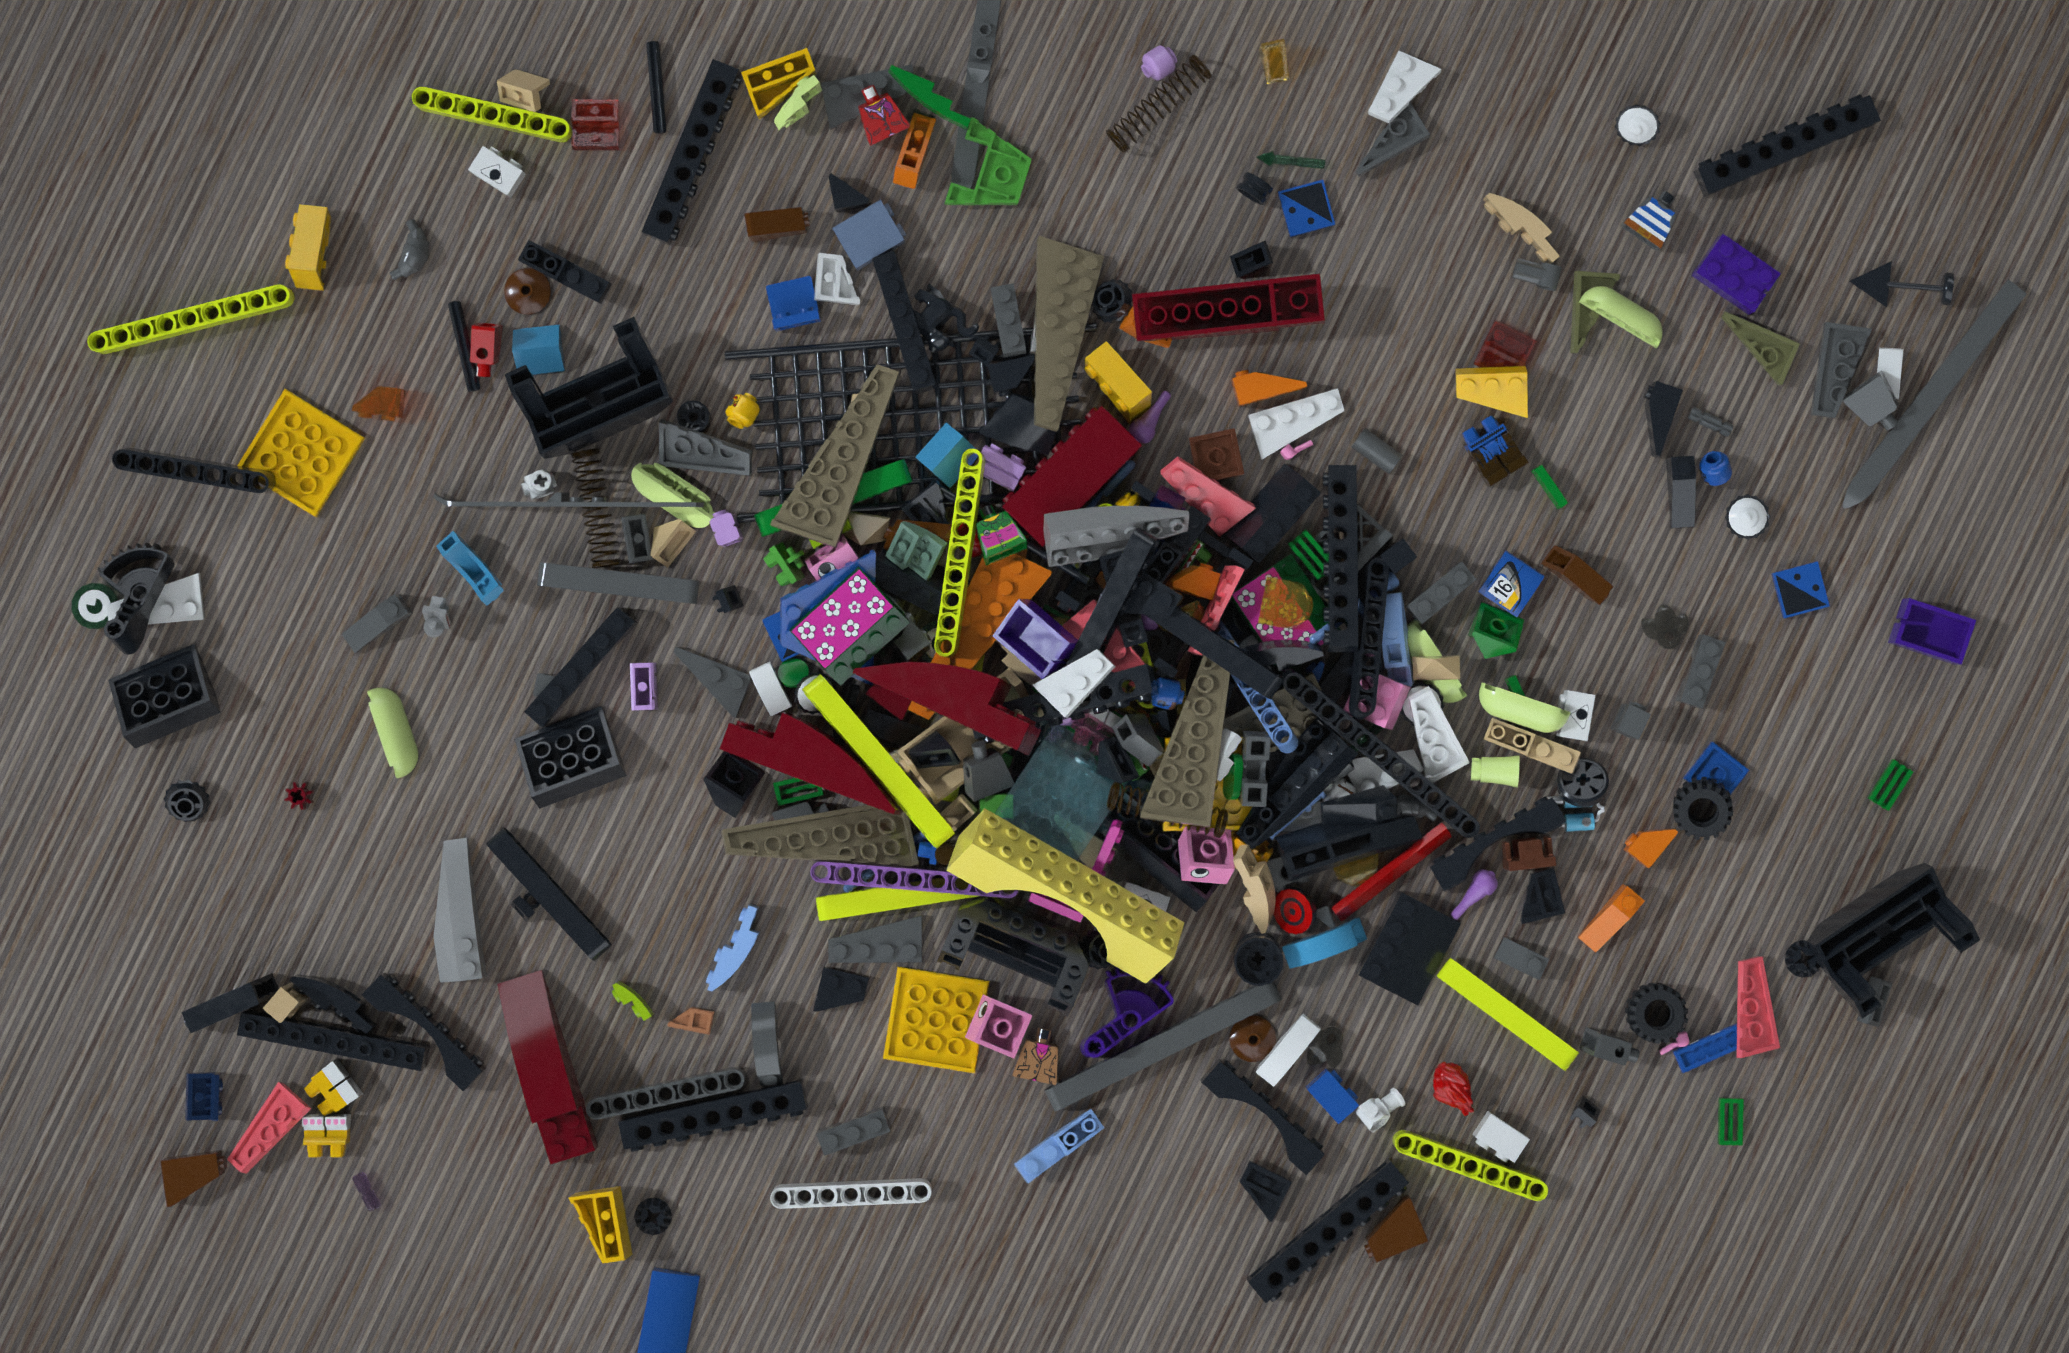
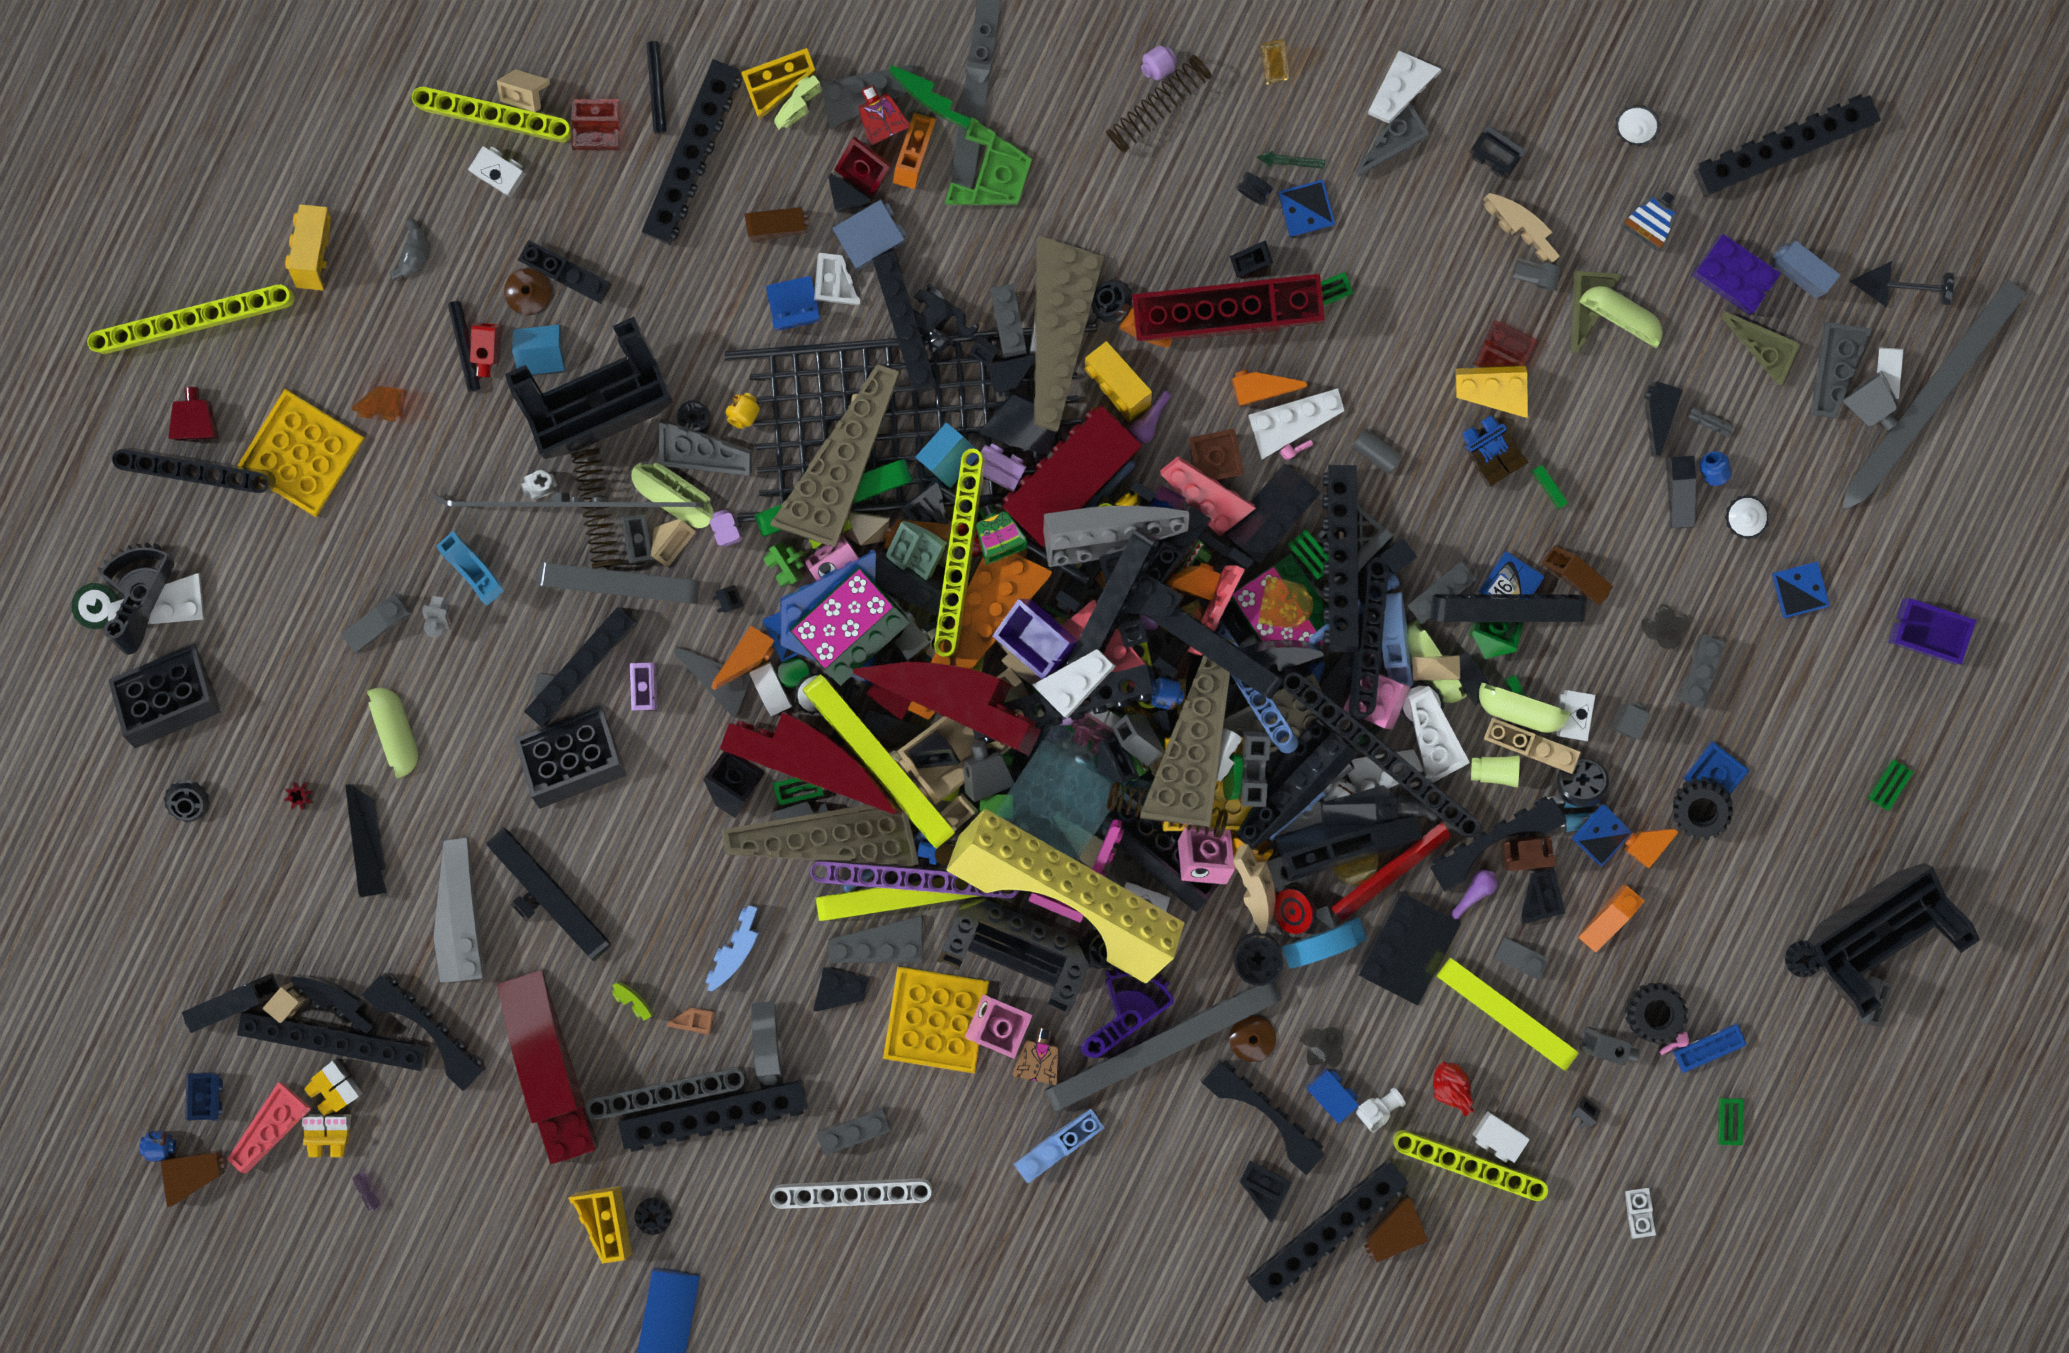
white slope [1256,1014,1321,1087] -> none
coral wing [1737,956,1780,1058] -> none
none -> blue head [140,1131,176,1162]
none -> dark red torso [168,387,219,441]
none -> black wedge [345,784,387,898]
none -> orange slope [711,626,775,690]
none -> dark red slope [834,136,893,198]
none -> green tile [1321,272,1354,306]
none -> black beam [1431,594,1587,622]
none -> black slope [1458,652,1490,706]
none -> black window [1469,125,1526,178]
none -> blue tile [1571,804,1633,867]
none -> white slope [1625,1188,1656,1239]
none -> sand blue brick [1771,241,1840,299]

